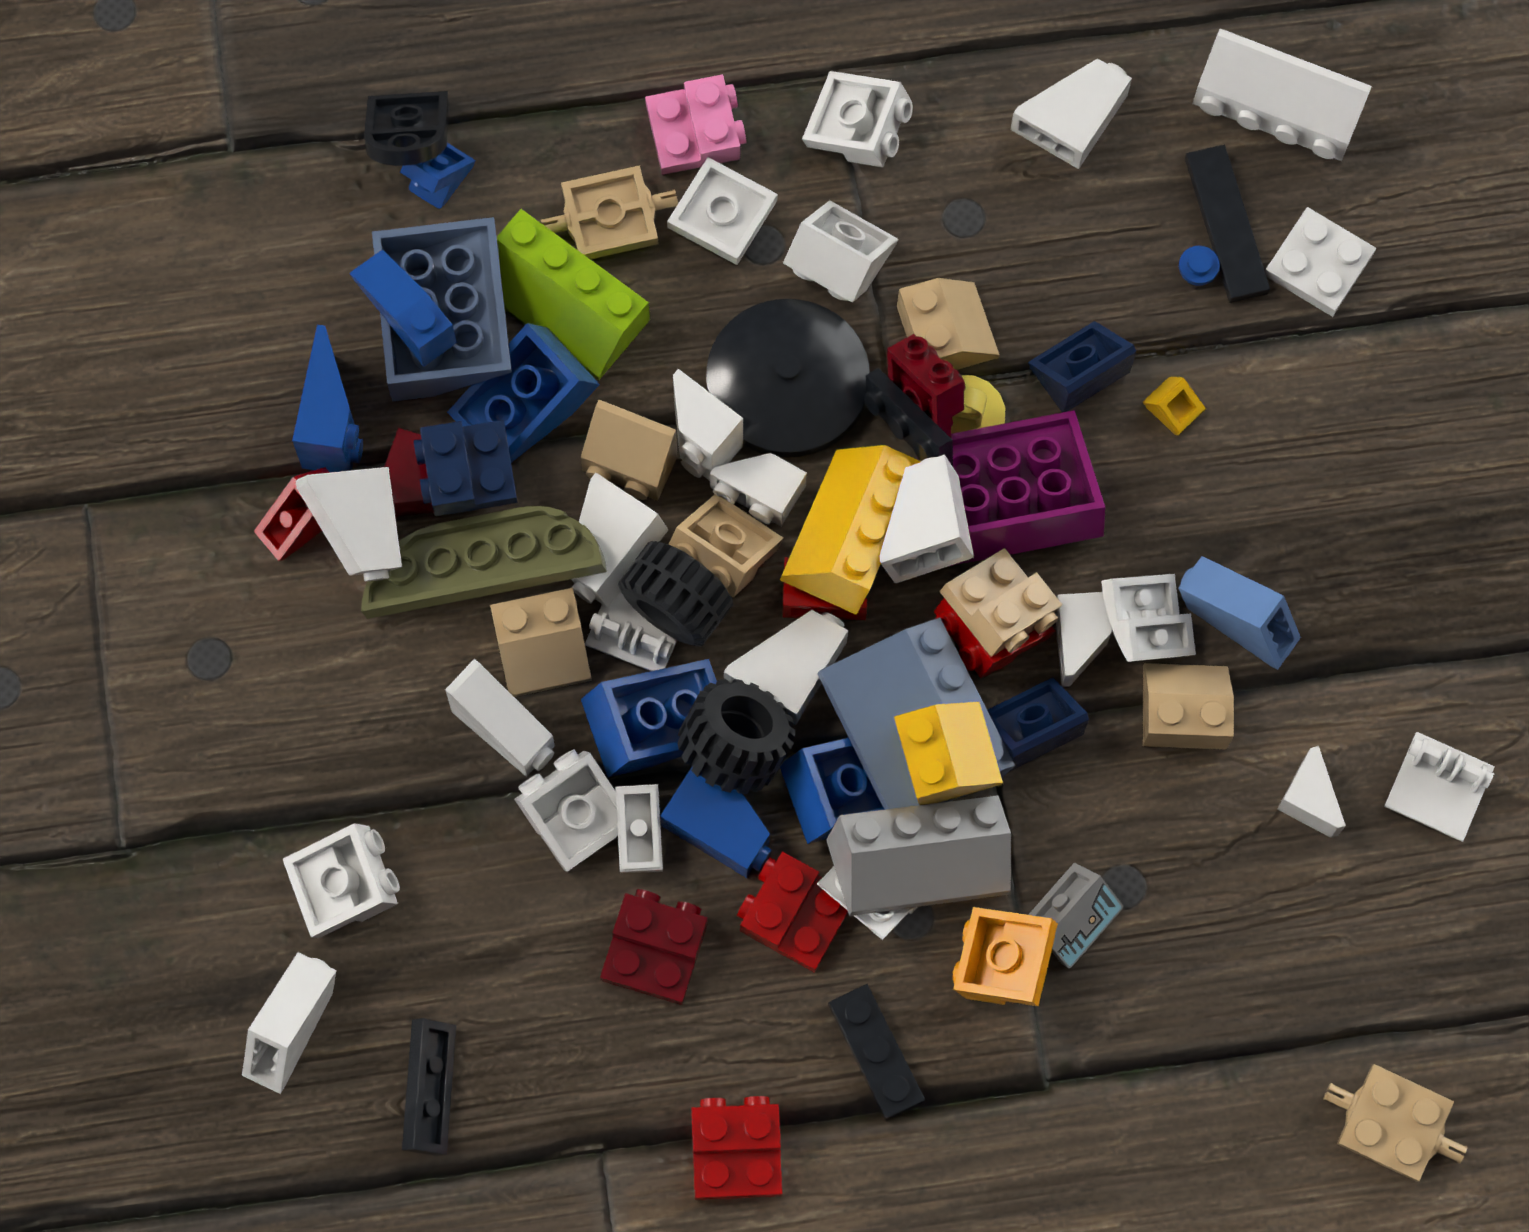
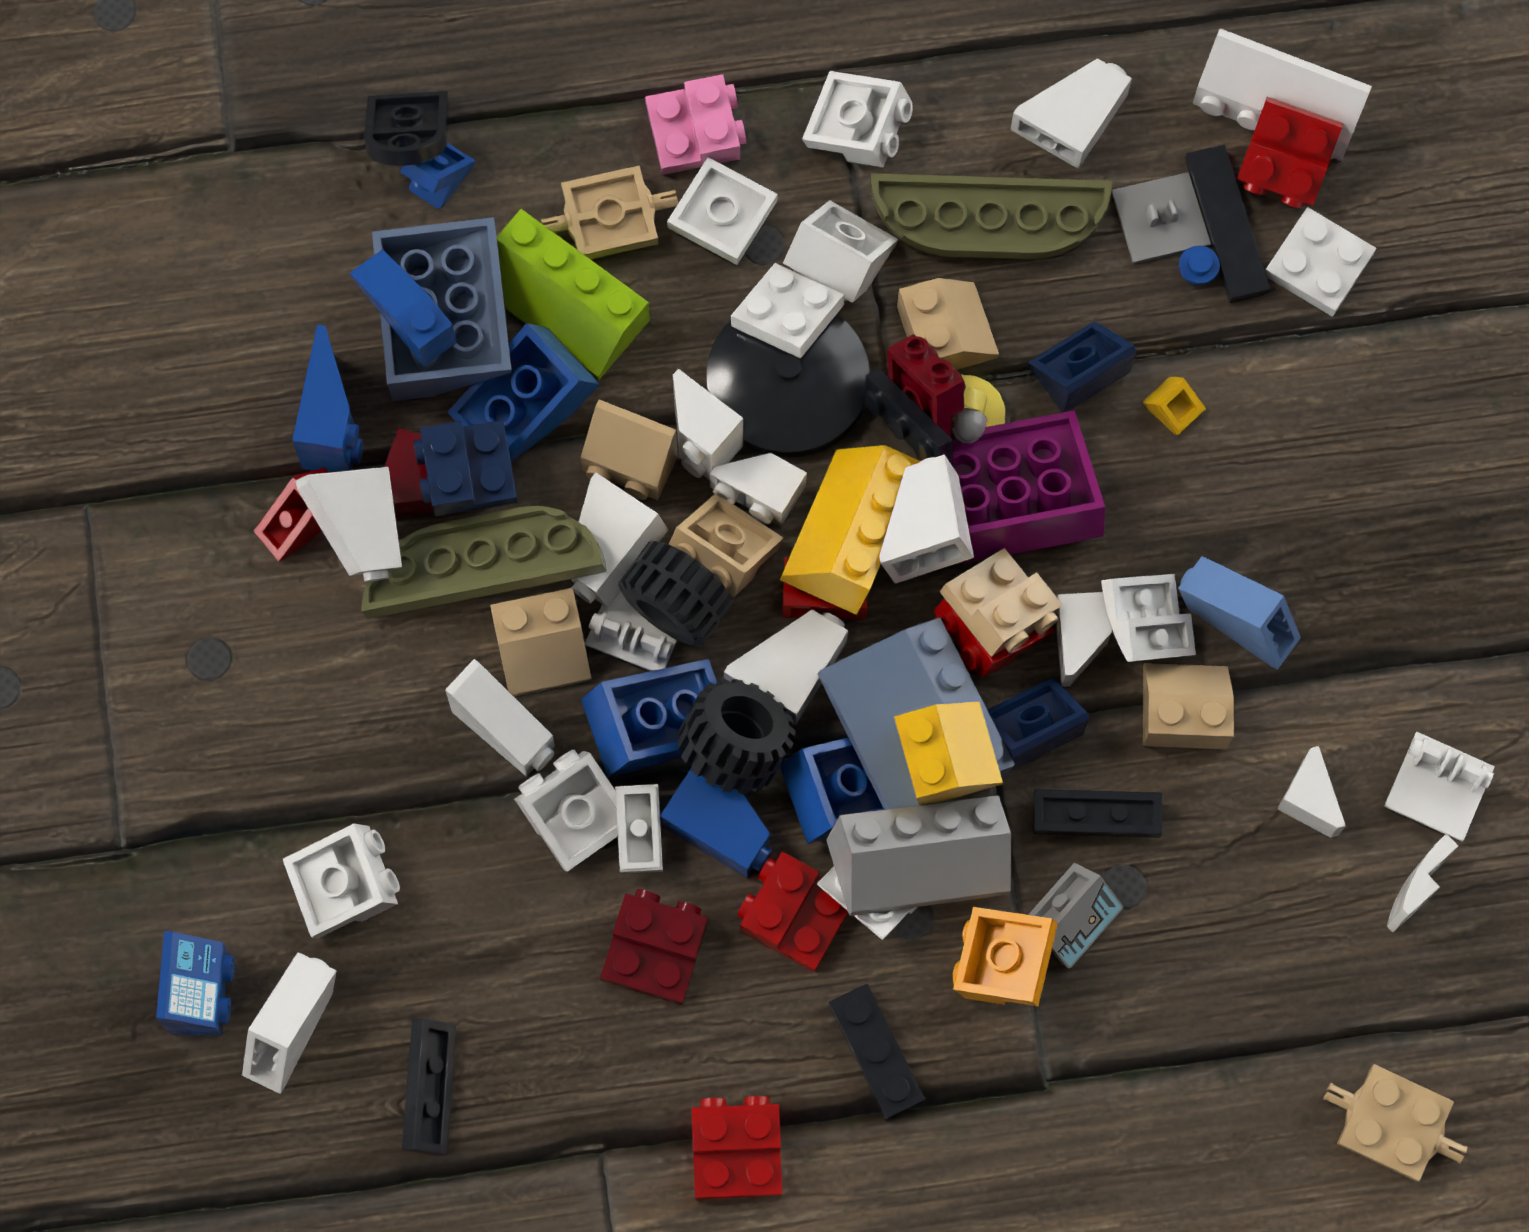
none -> blue slope [156,931,235,1036]
none -> white plate [731,263,844,358]
none -> olive plate [870,173,1112,259]
none -> light grey hinge [952,408,987,444]
none -> black plate [1033,789,1162,838]
none -> light grey piece [1111,172,1211,264]
none -> red plate [1237,97,1344,208]
none -> white slope [1387,833,1458,932]

